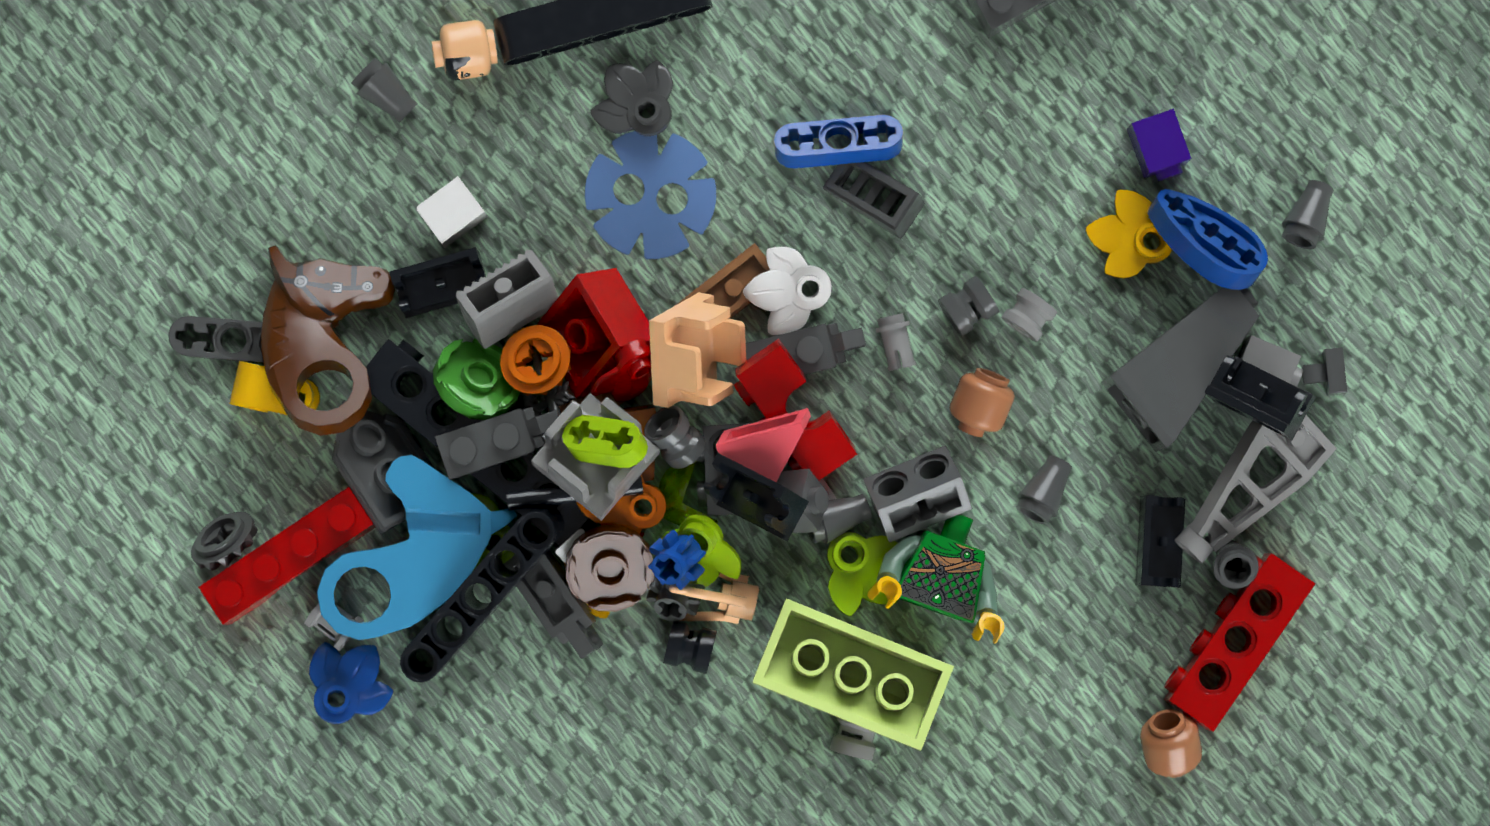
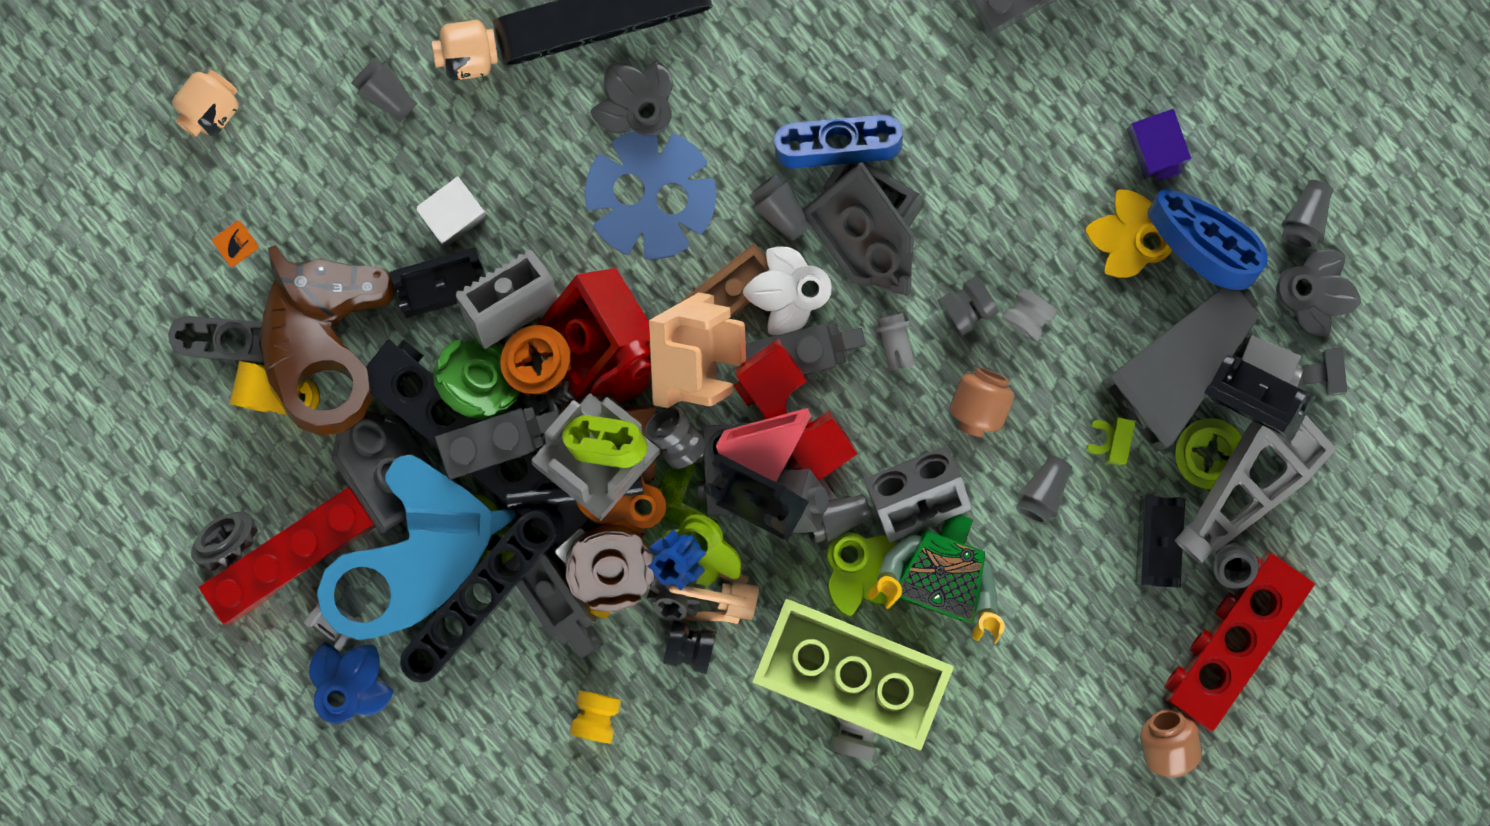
none -> light nougat head [172,70,239,137]
none -> orange sticker [212,220,259,267]
none -> yellow wheel [569,690,621,744]
none -> dark grey cone [749,174,811,242]
none -> dark grey tile [802,162,914,296]
none -> lime tile [1086,417,1136,467]
none -> lime gear [1175,418,1242,490]
none -> dark grey plate [1276,249,1361,337]

